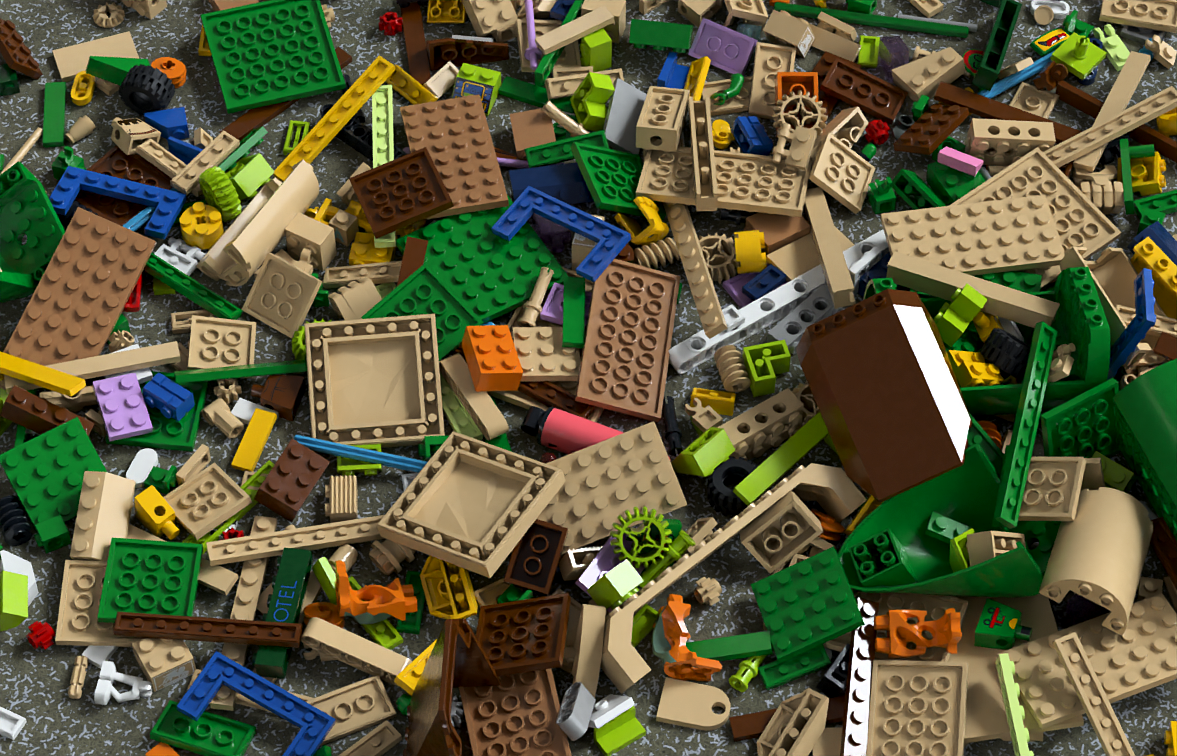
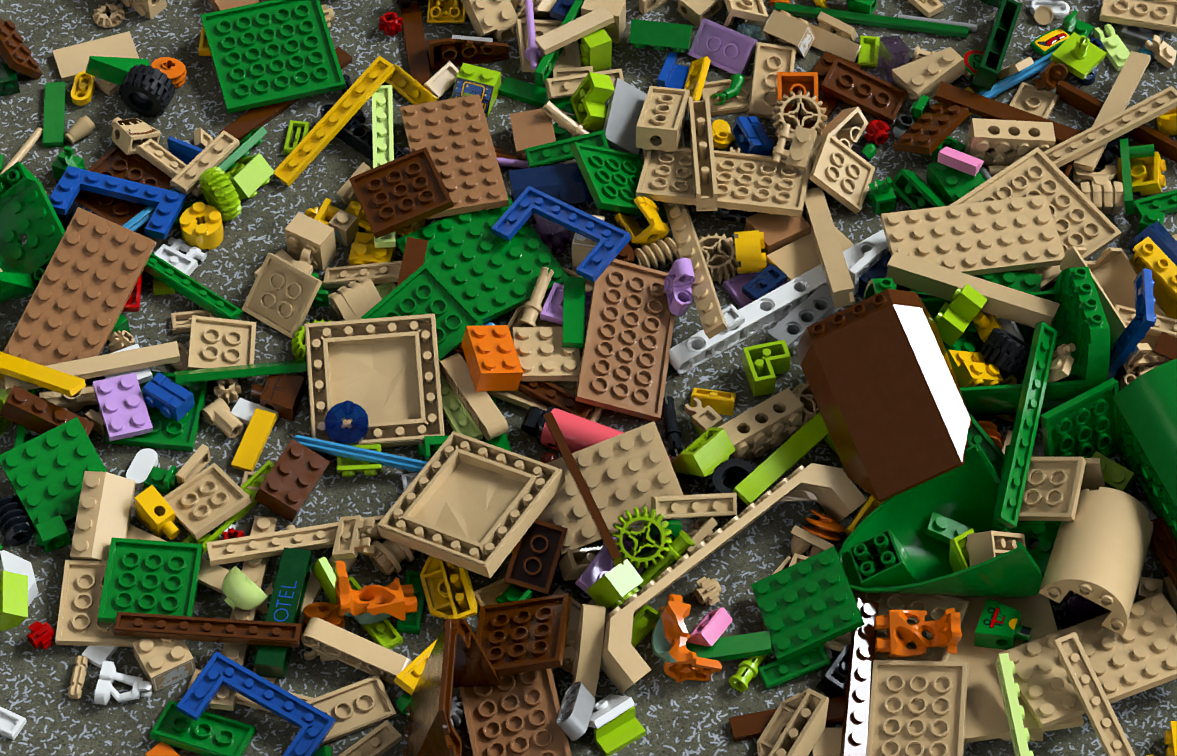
blue slope [144,107,190,140] -> none
tan cylinder [196,159,319,286] -> none
tan brick [325,475,358,523] -> none
tan tile [656,677,730,731] -> none
tan piece [714,345,751,392] -> none
tan brick [739,490,823,574] -> none
none -> yellowish green cylinder [222,566,268,610]
none -> clear blue plate [324,401,369,446]
none -> tan plate [332,515,379,560]
none -> reddish brown tile [543,412,624,567]
none -> tan tile [651,492,737,519]
none -> lavender piece [664,258,695,316]
none -> bright pink slope [688,607,732,646]

